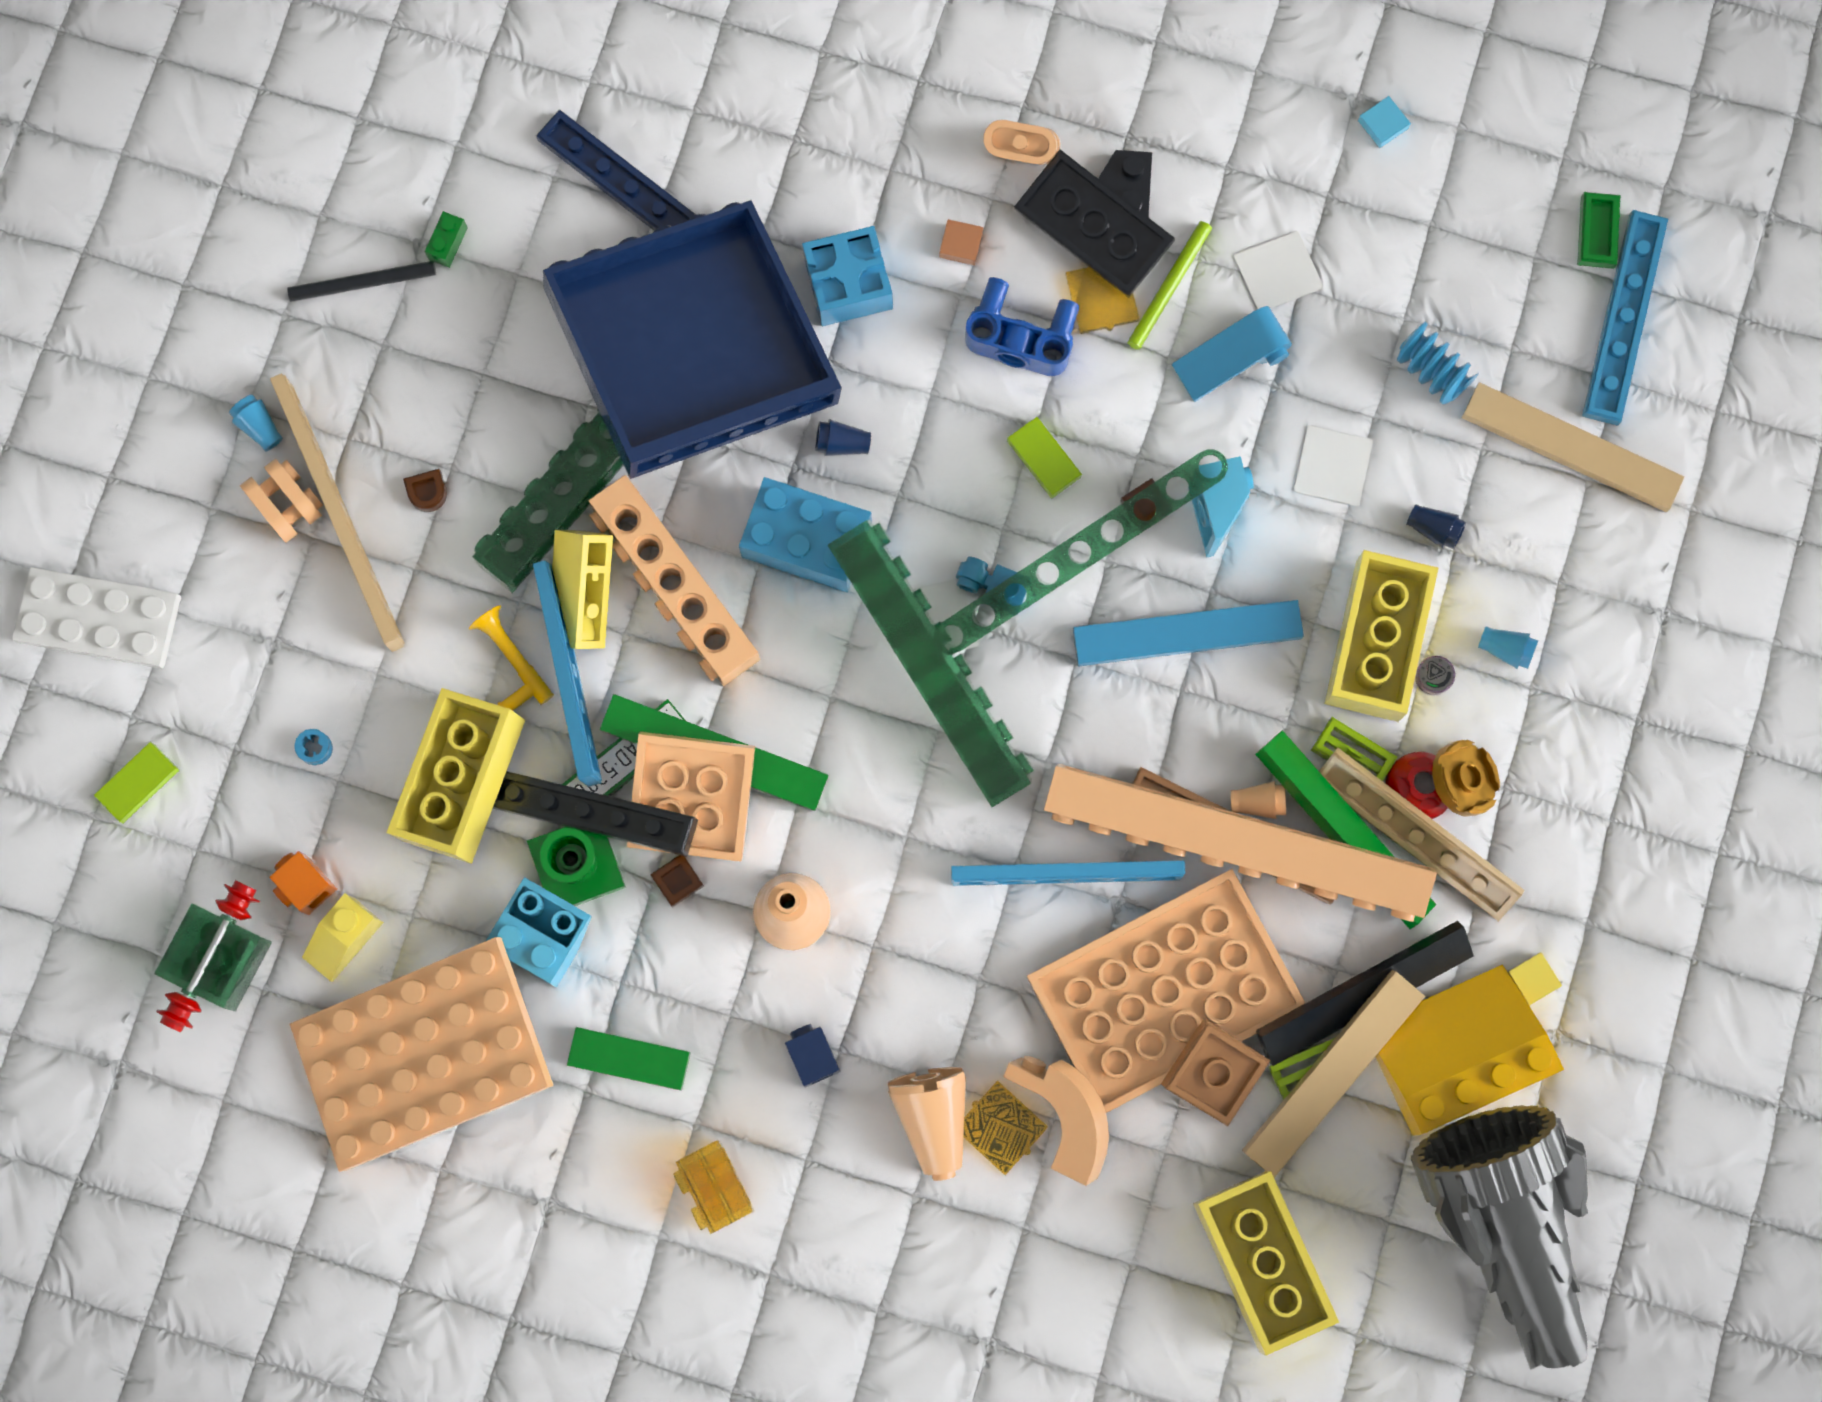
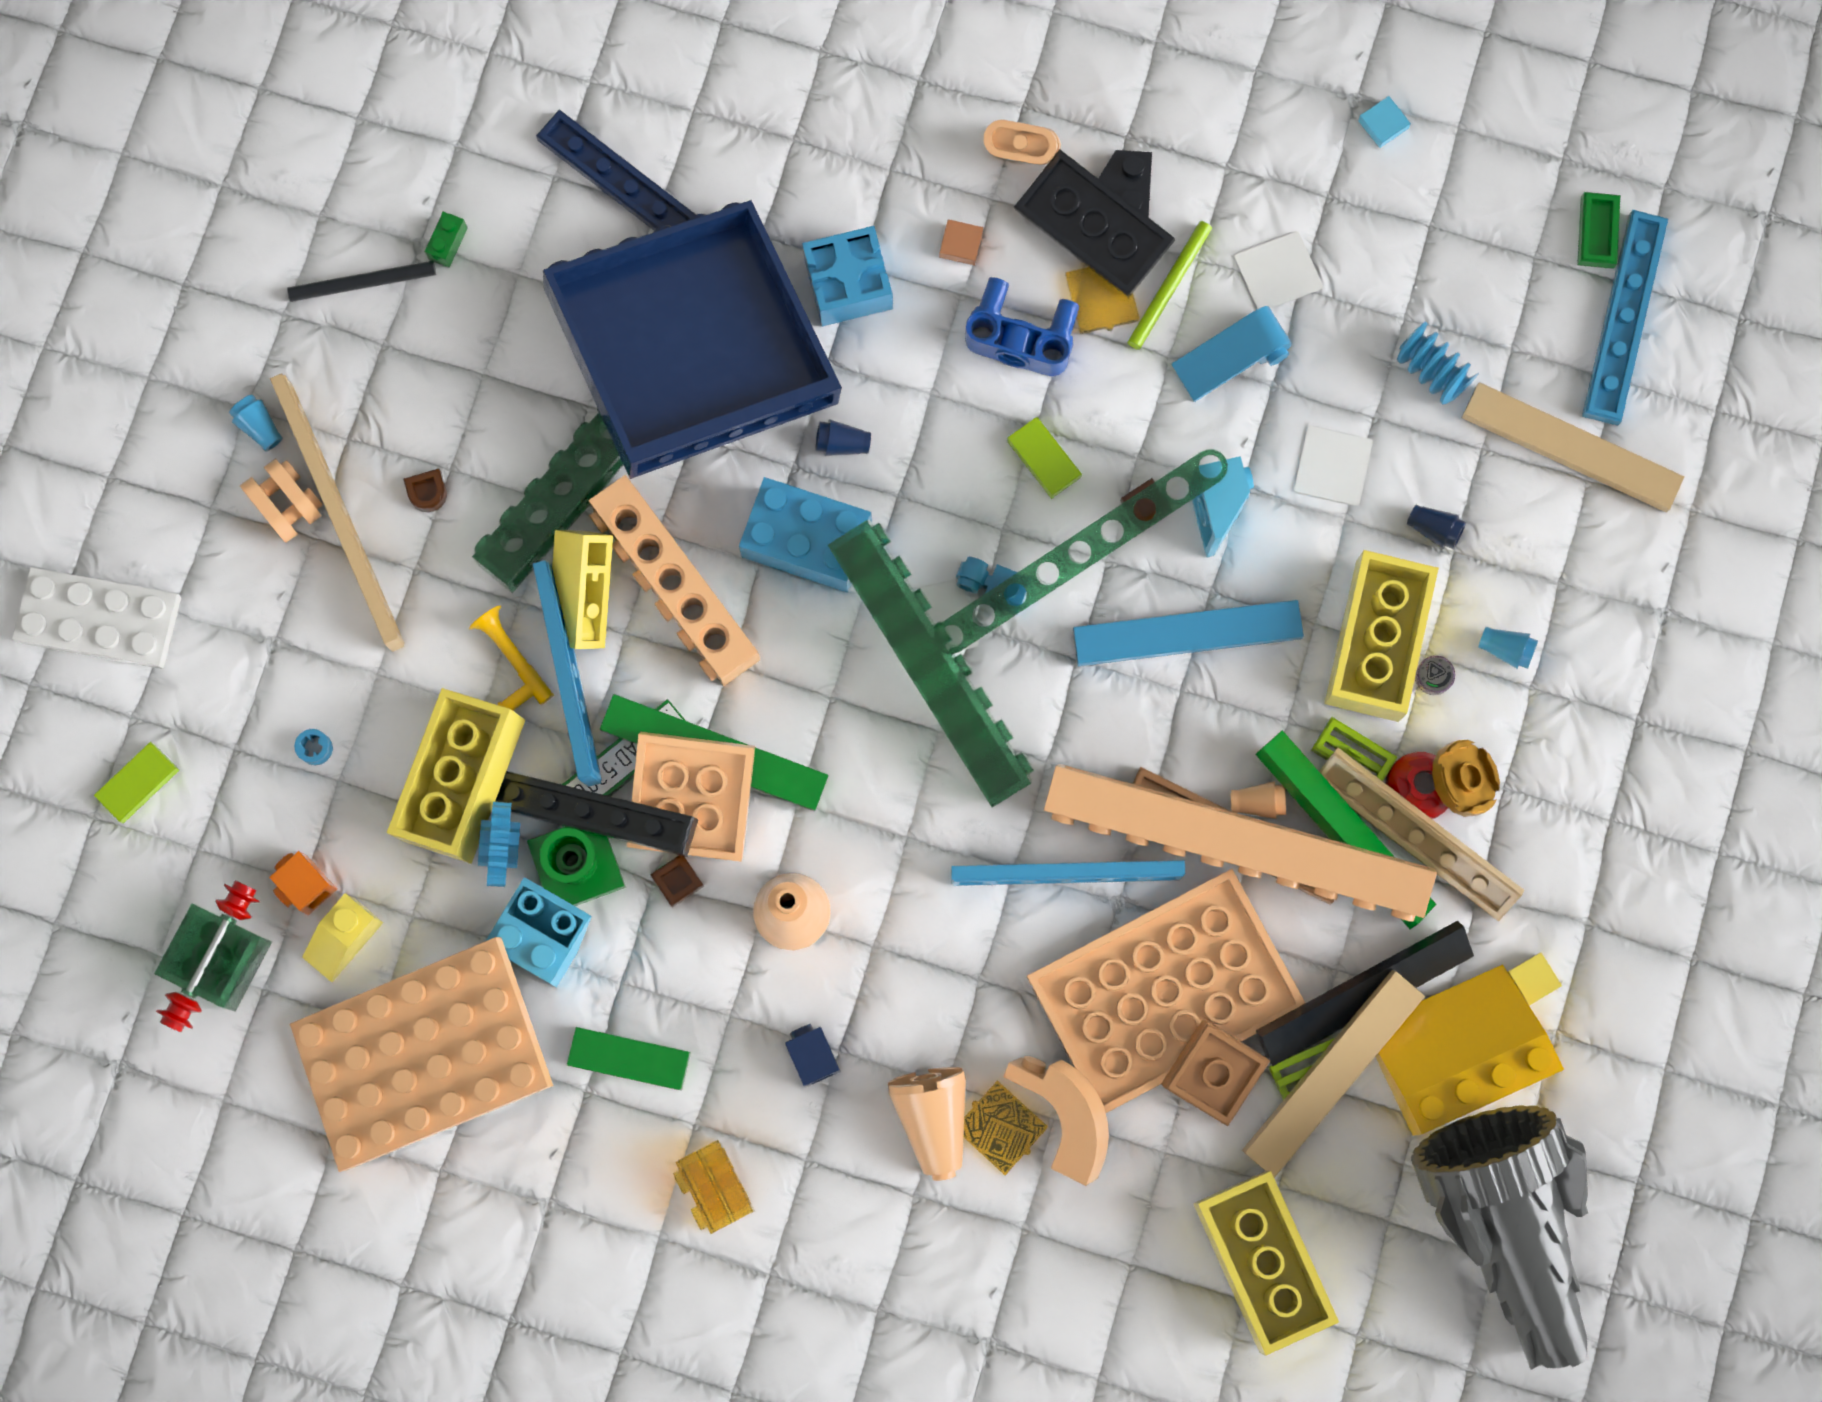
none -> dark azure gear [478,802,520,887]

